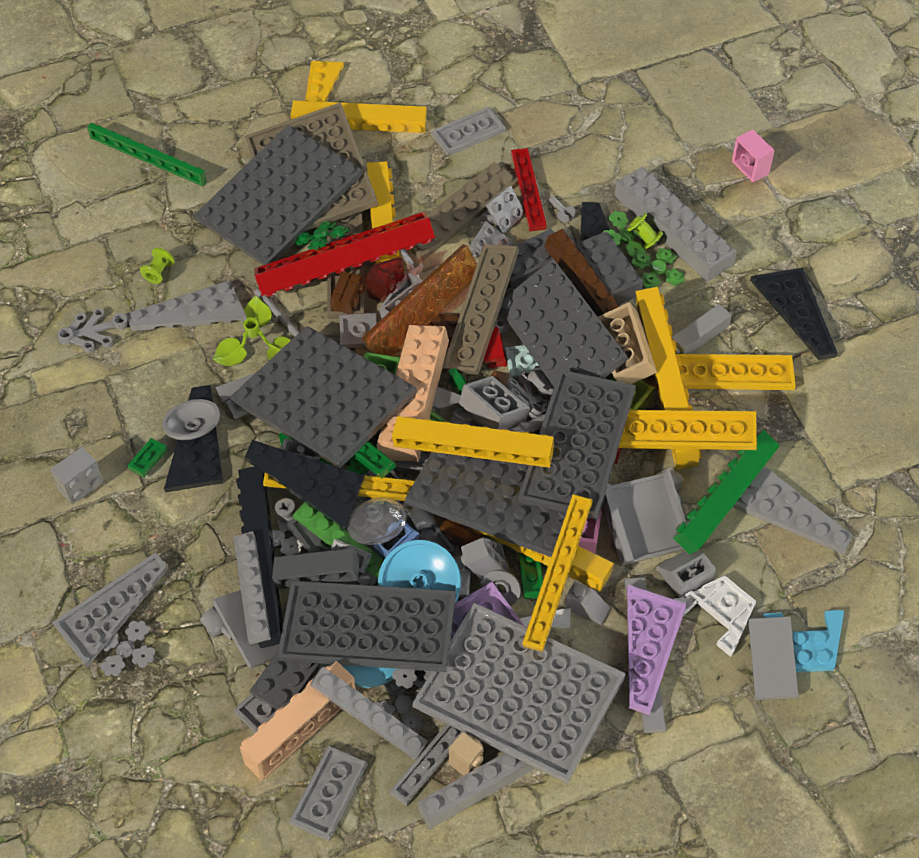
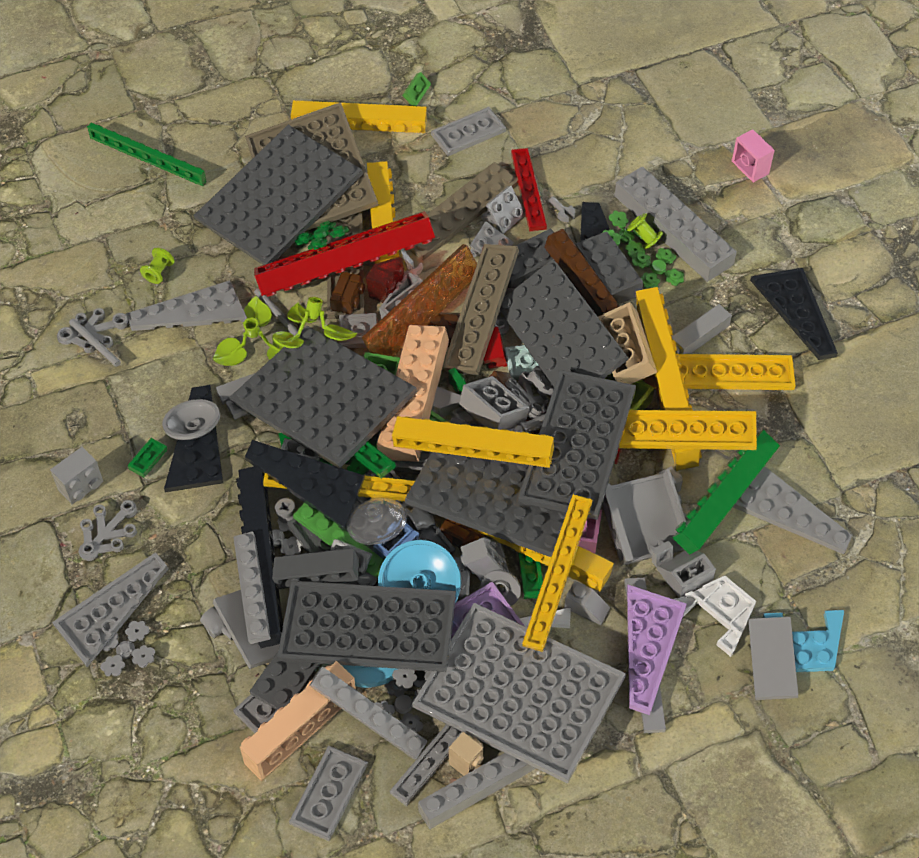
yellow wing [305,61,344,102] -> none
none -> light grey bar [69,318,121,367]
none -> light grey plant [79,500,137,561]
none -> lime plant [272,297,358,348]
none -> bright green plate [402,72,431,106]
none -> light grey tile [649,540,673,567]

